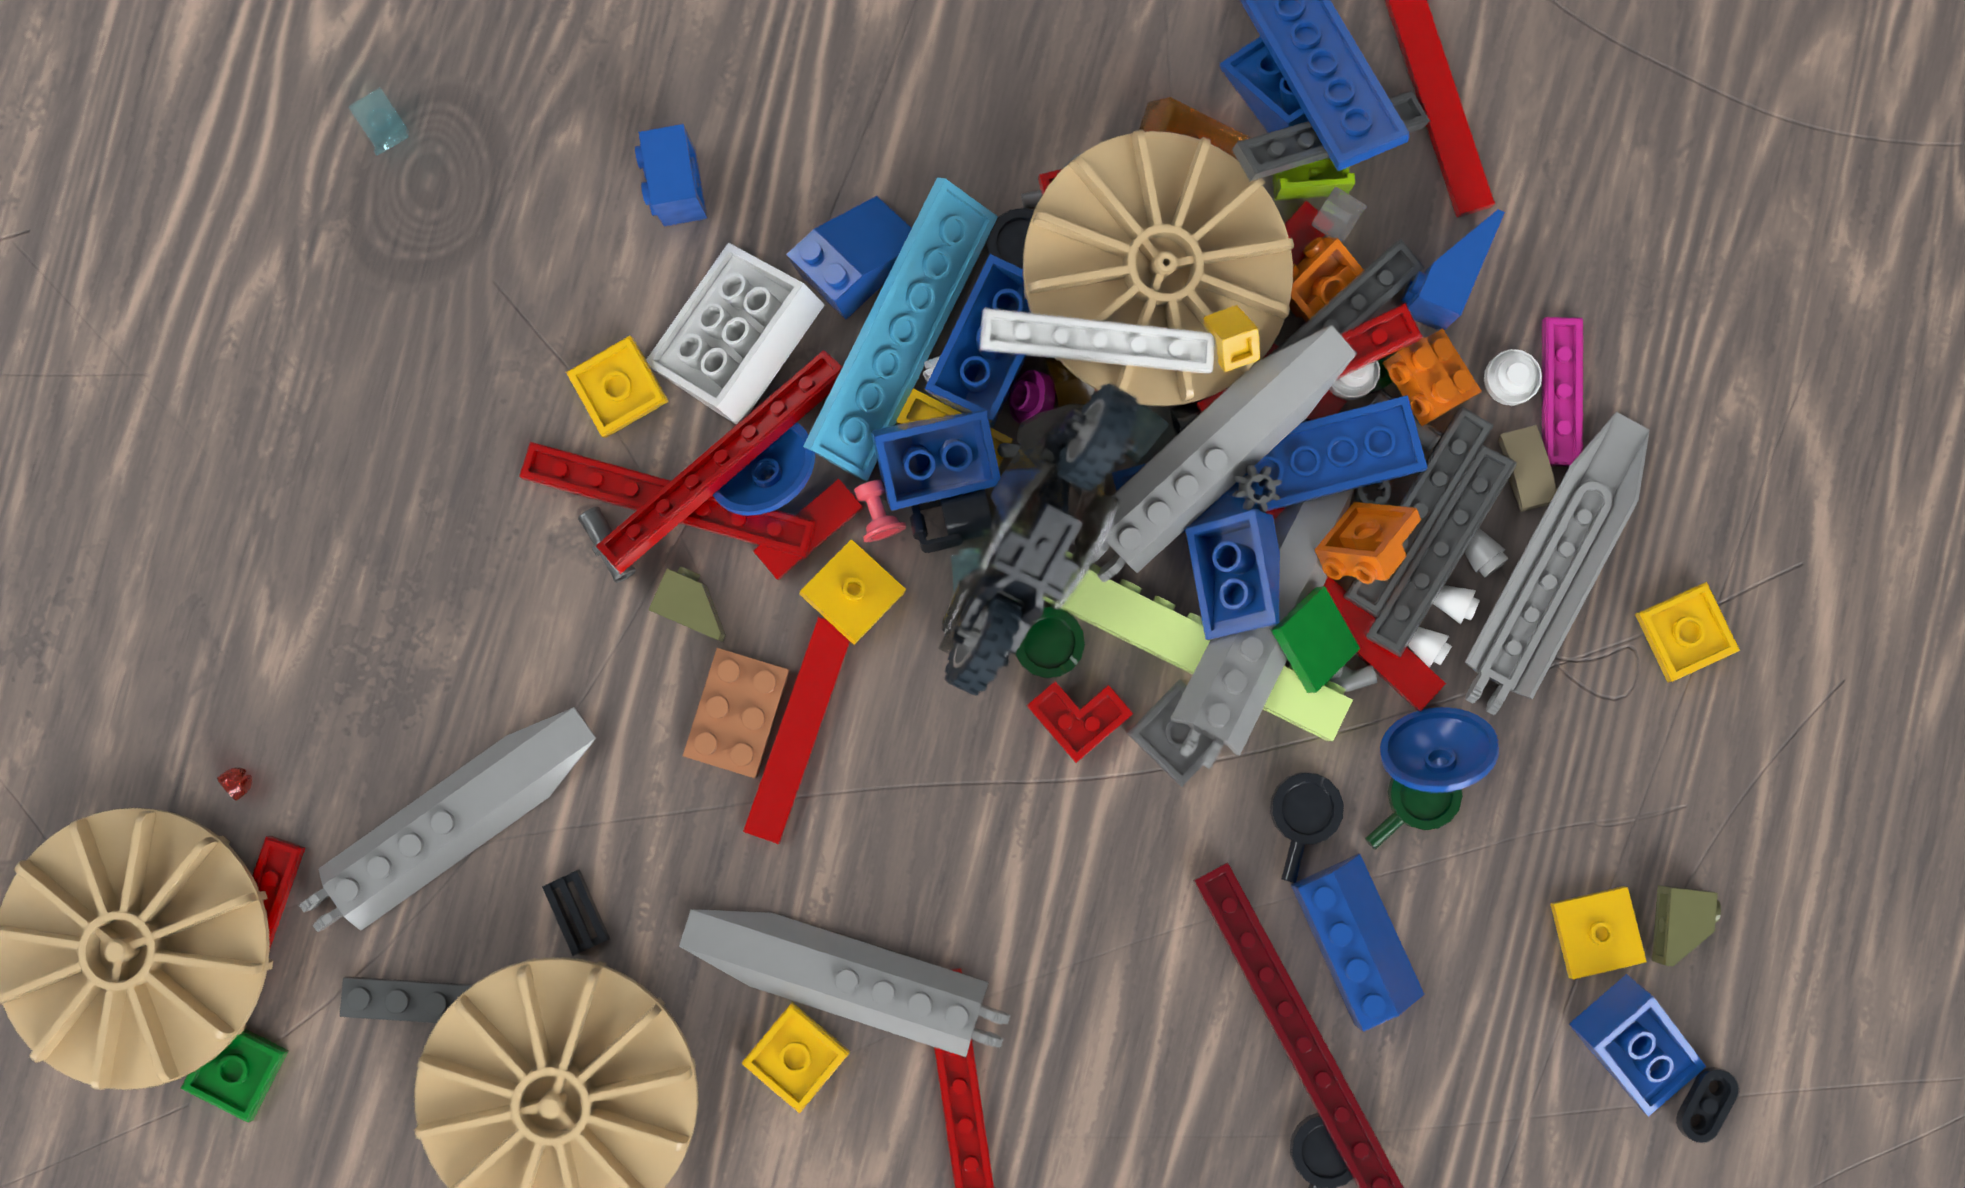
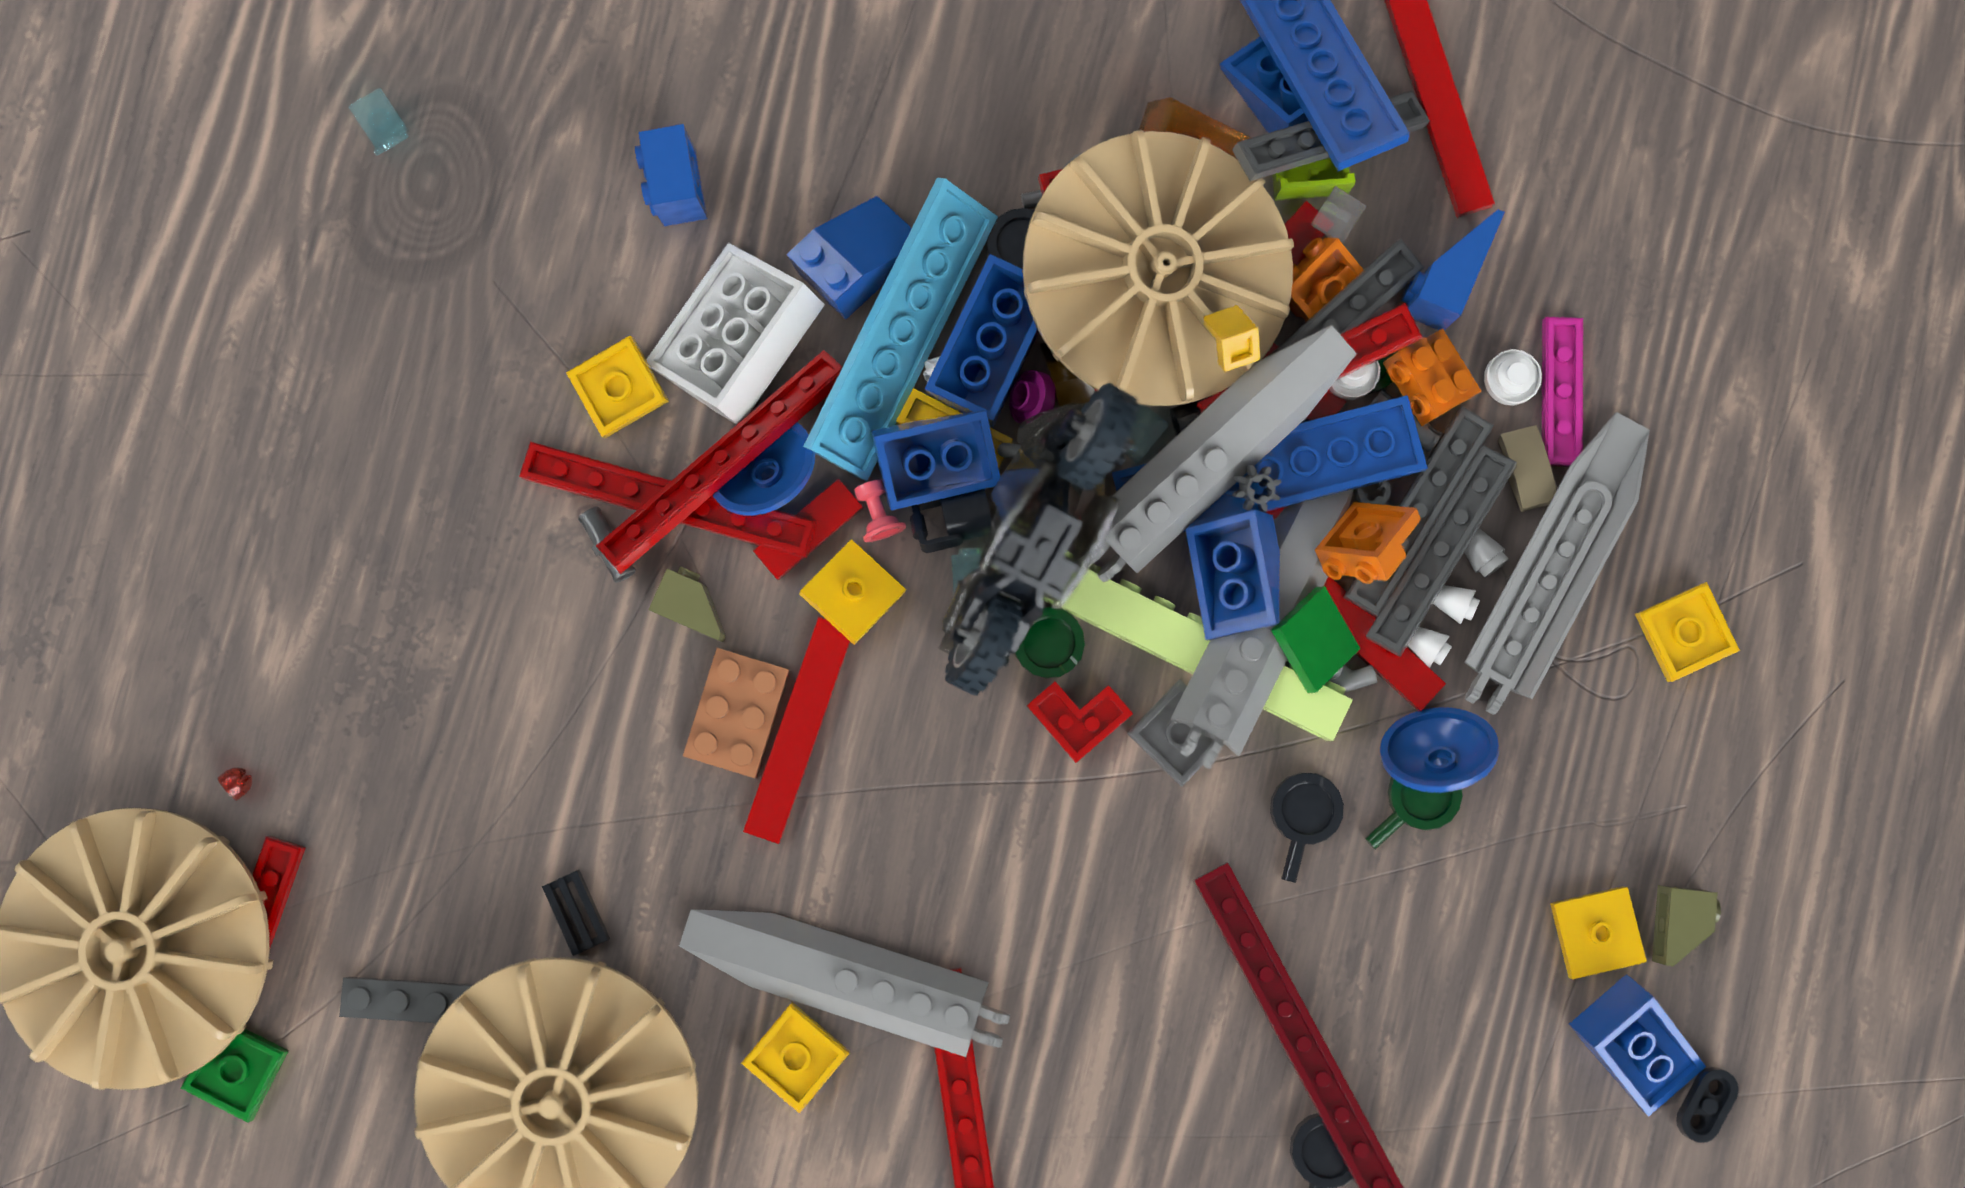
light grey hinge [299,707,596,932] -> none
white tile [980,308,1215,374] -> none
blue slope [1291,854,1425,1032] -> none

